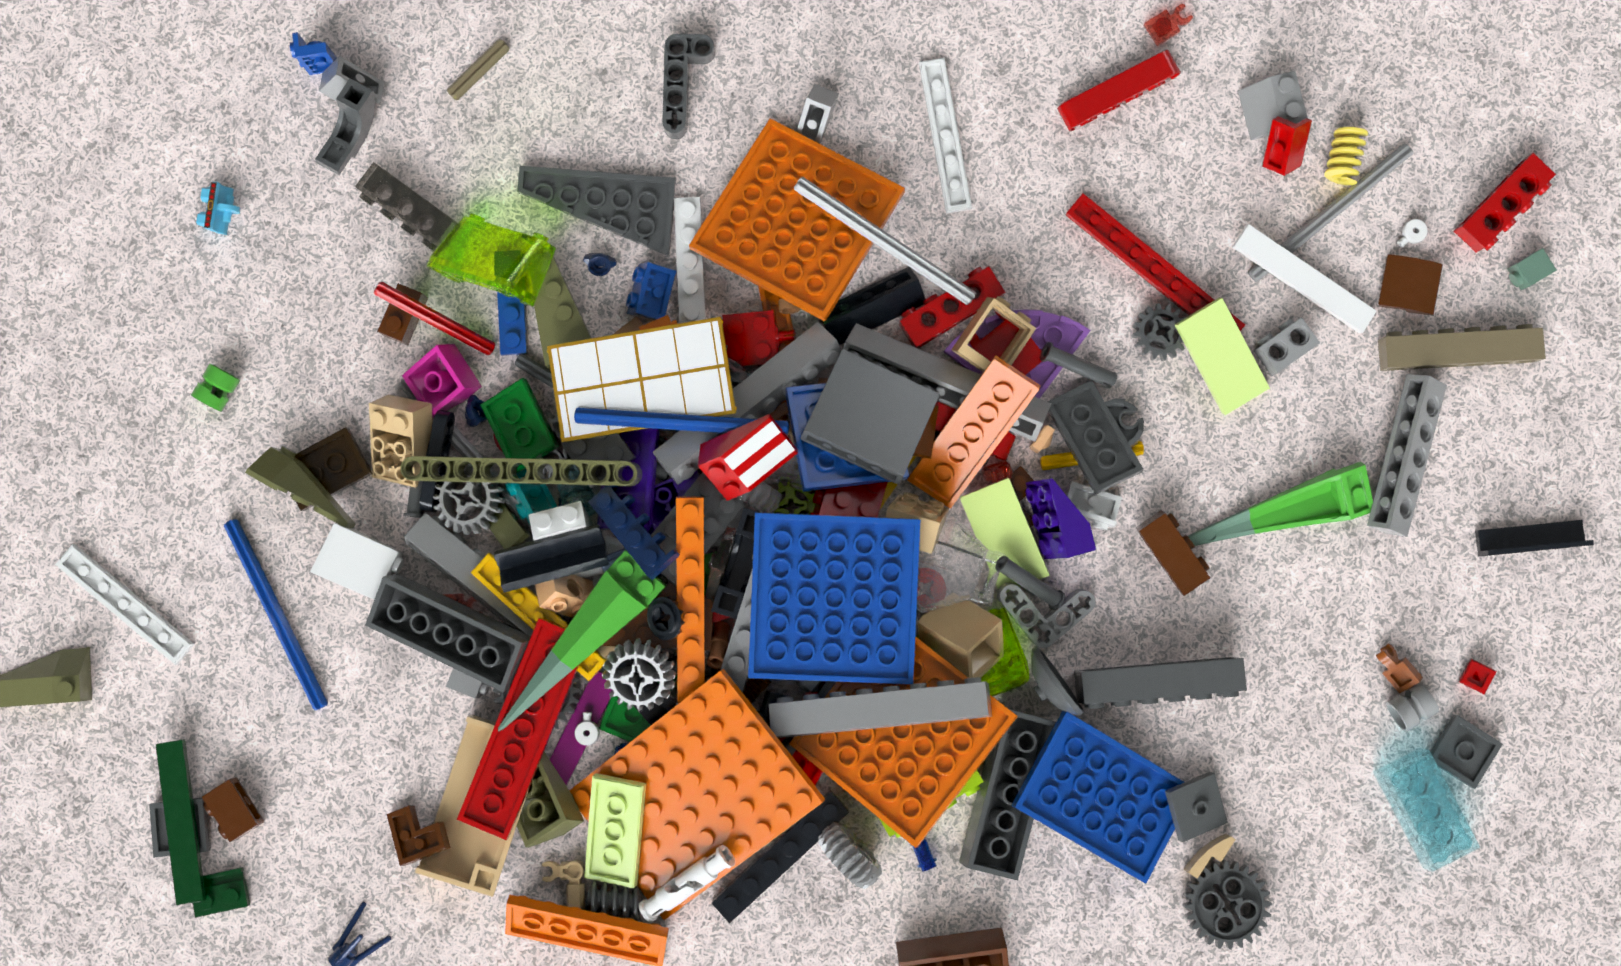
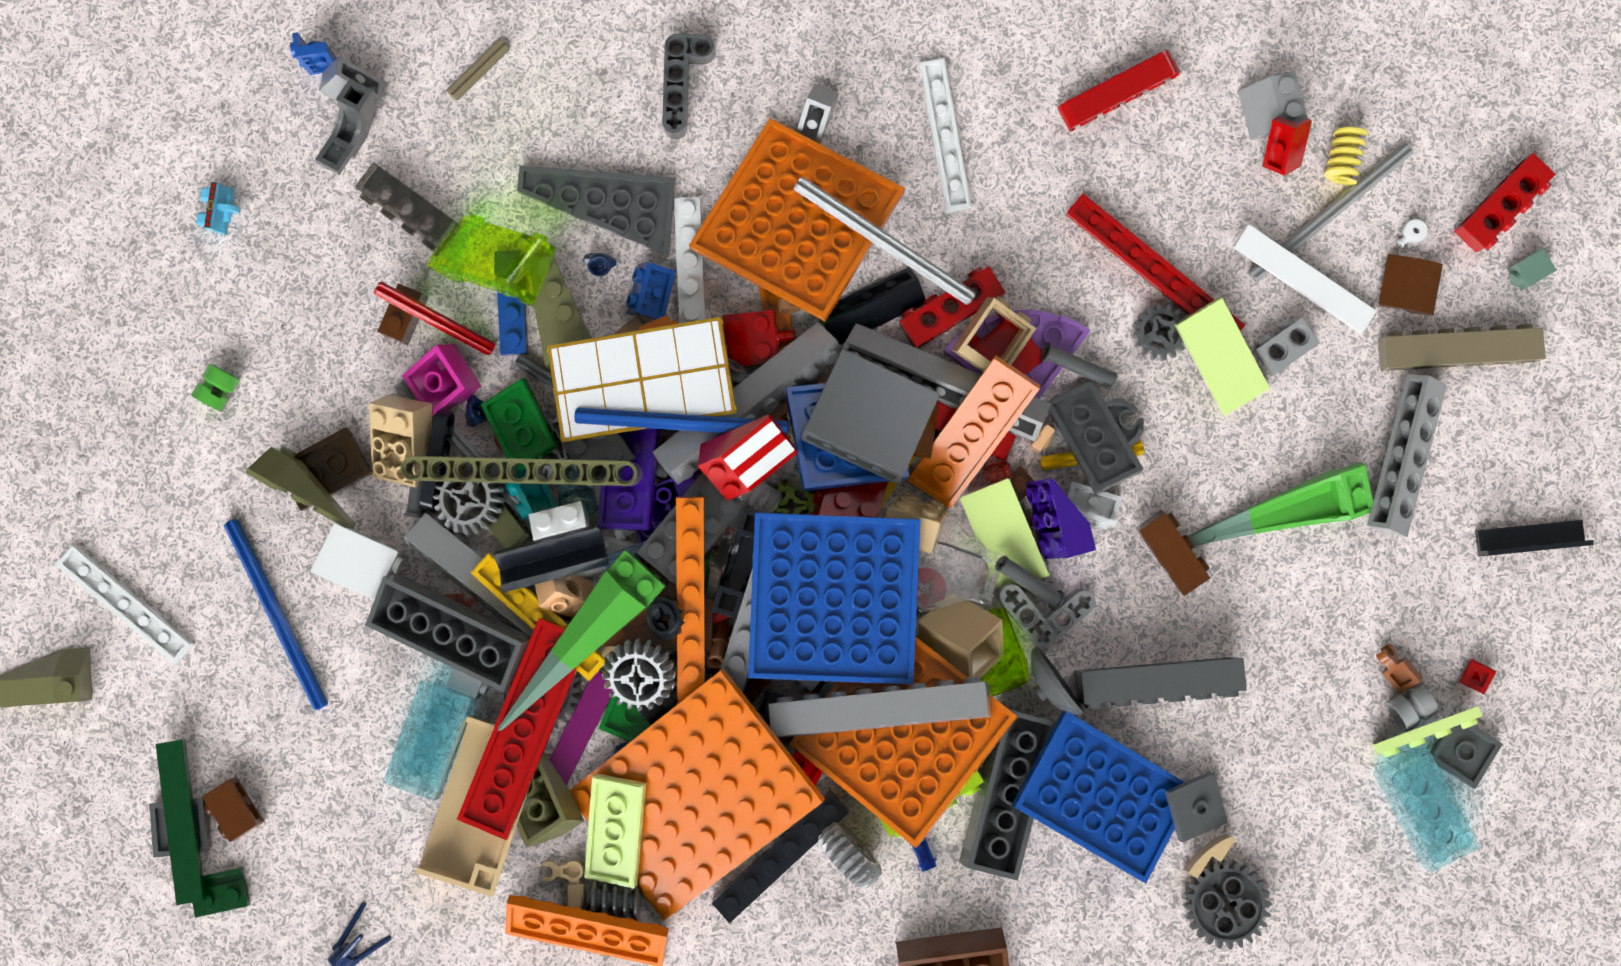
reddish brown plate [387,805,451,866] -> none
white piece [575,712,600,746] -> none
dark blue hinge [588,486,680,580] -> none
white piece [639,845,735,922] -> none
clear red plate [1143,4,1193,47] -> none
none -> clear light blue brick [383,679,477,801]
none -> yellowish green plate [1373,706,1483,758]

